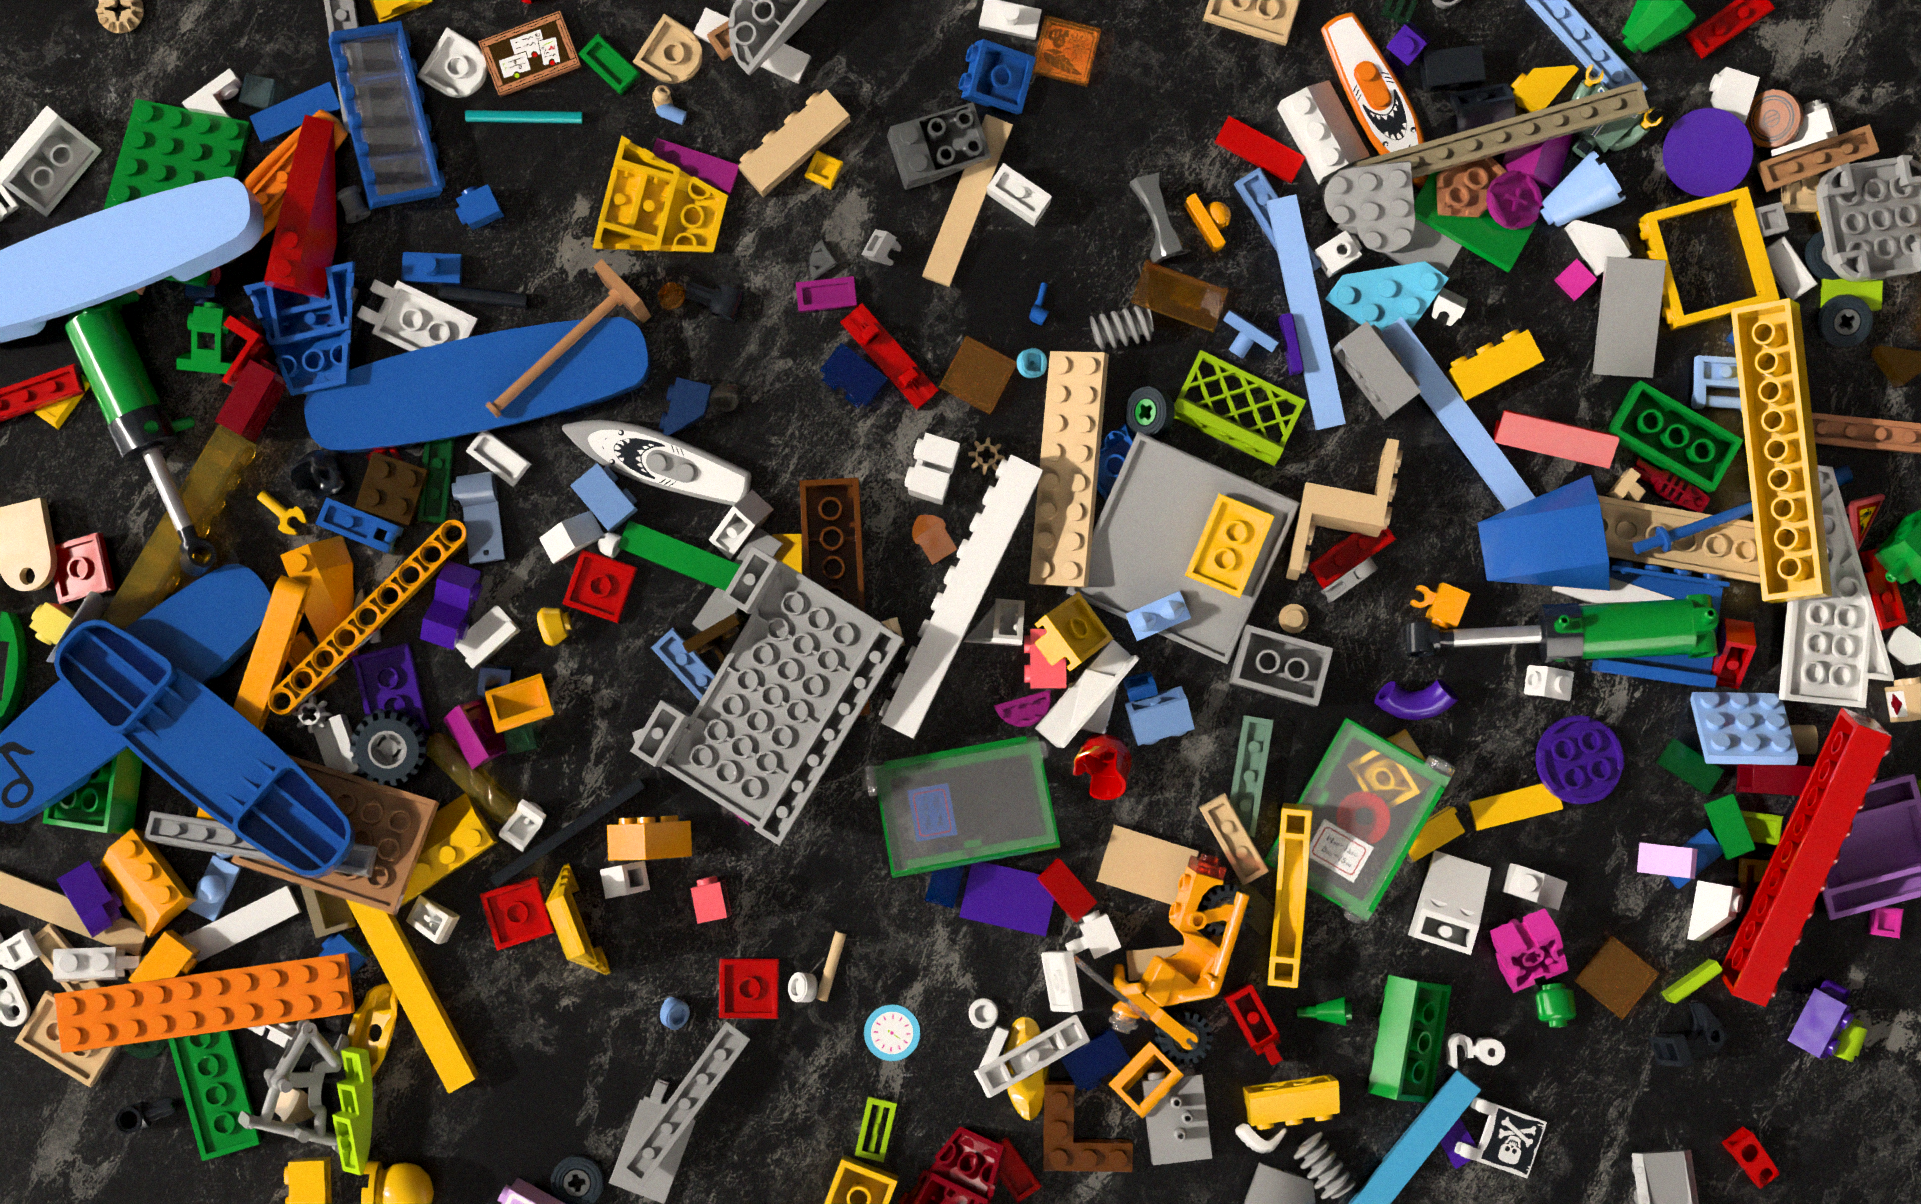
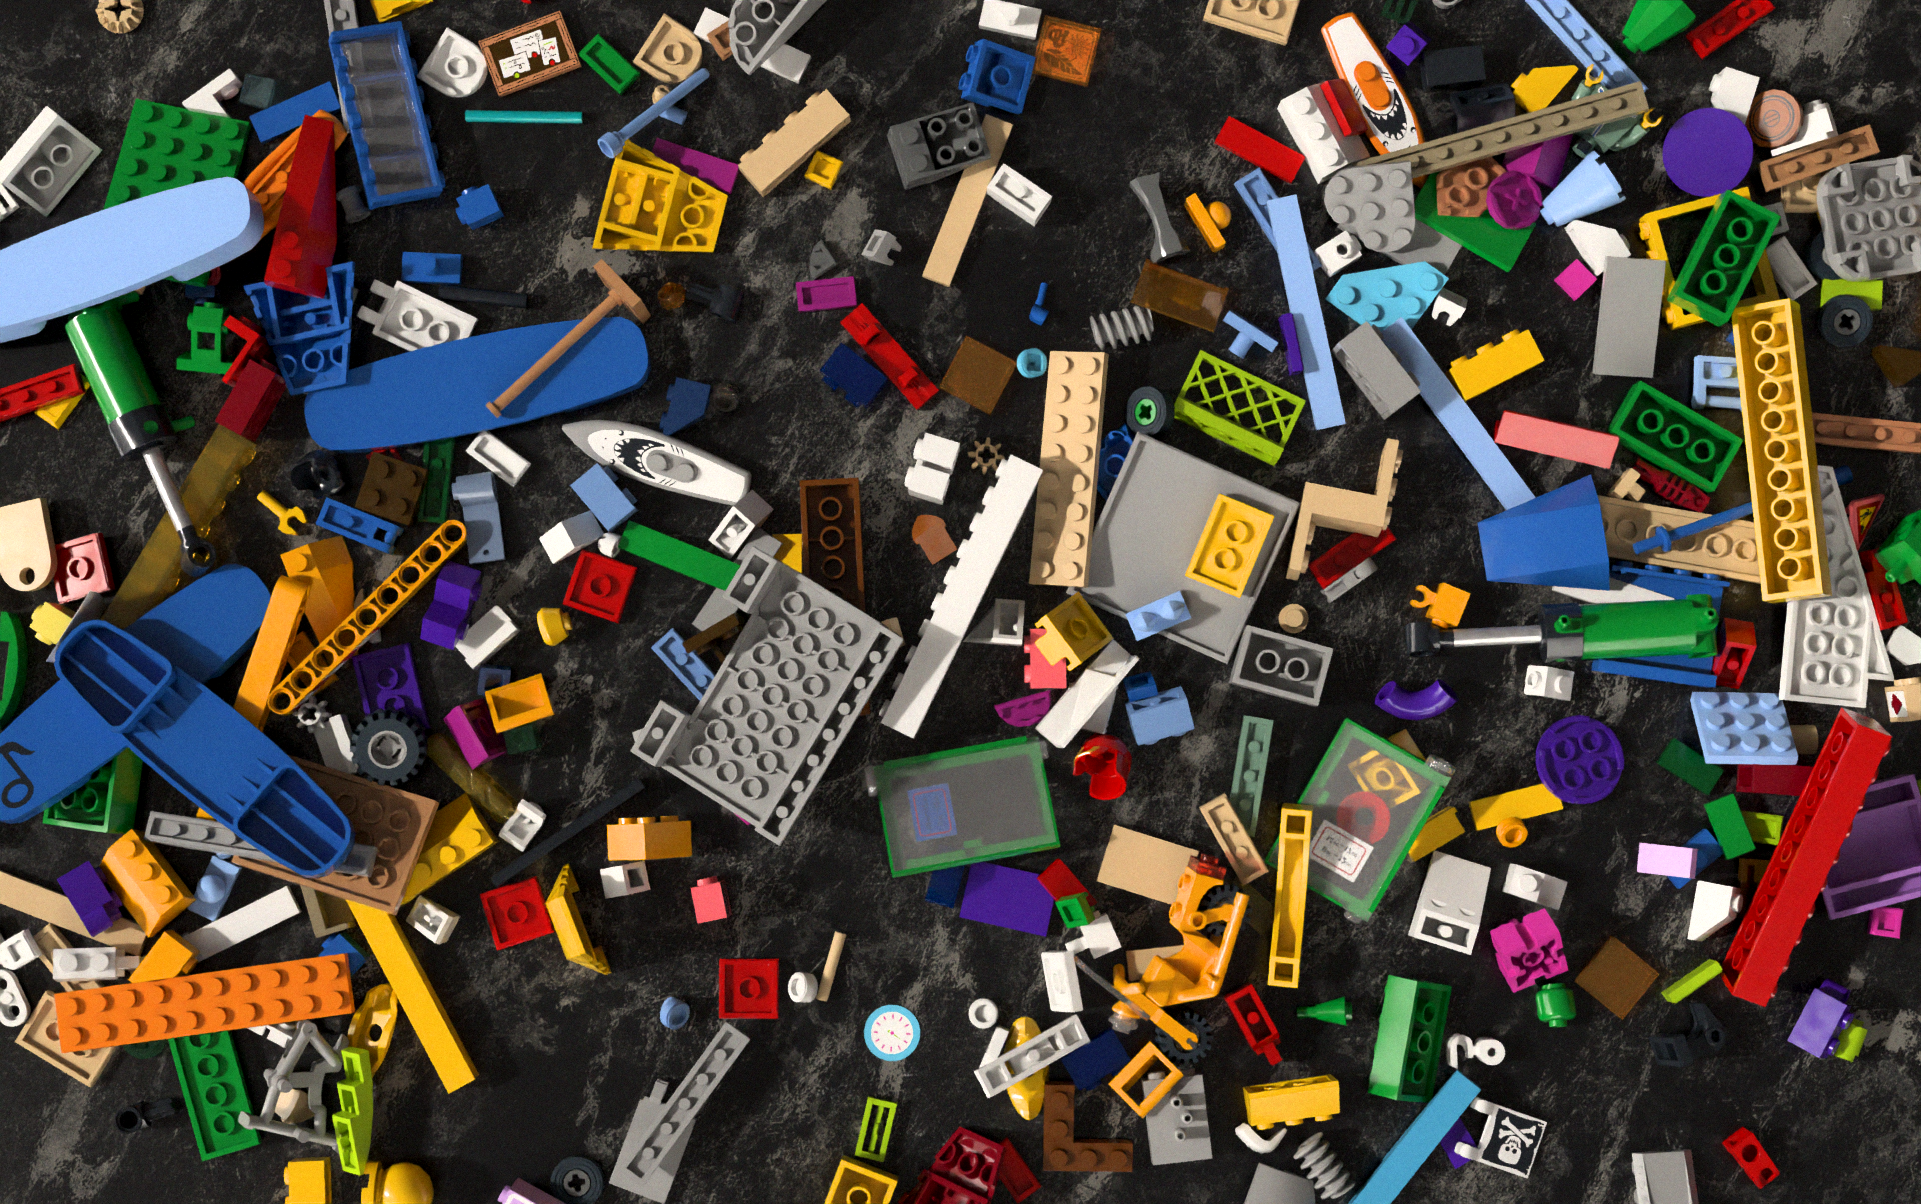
none -> medium blue piece [598,68,709,158]
none -> green tile [1055,892,1095,929]
none -> red tile [1320,78,1369,137]
none -> light orange tile [1496,817,1528,848]
none -> green brick [1667,190,1781,327]

